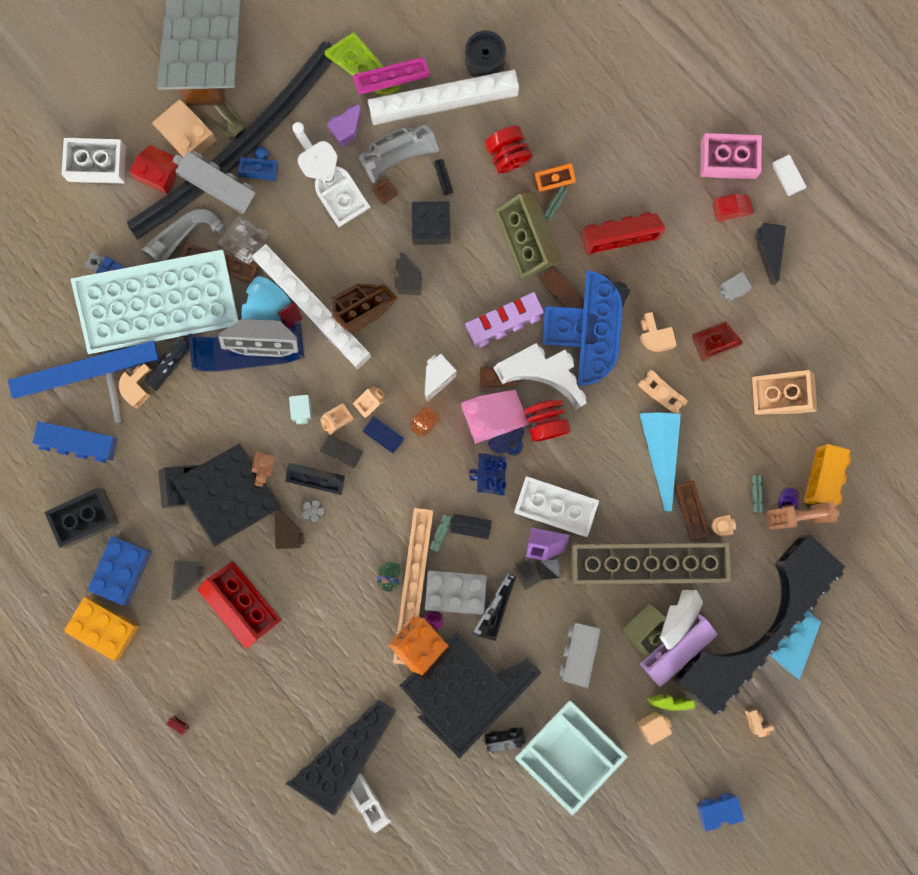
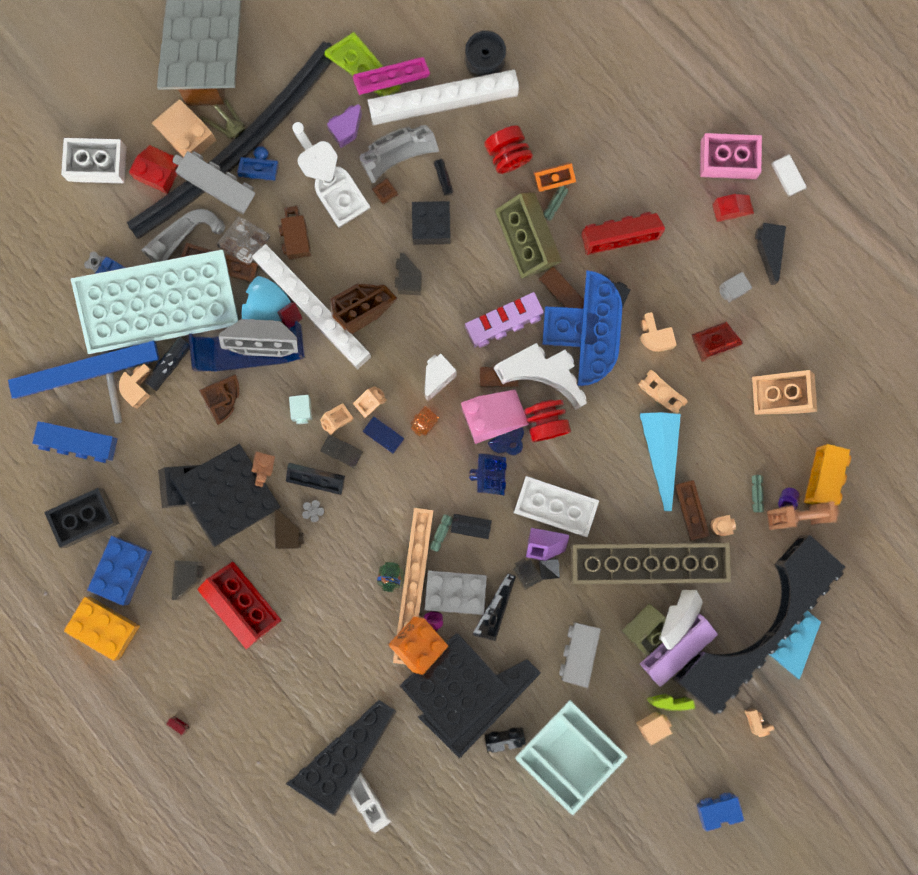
none -> reddish brown brick [199,374,239,425]
none -> reddish brown brick [279,205,311,260]

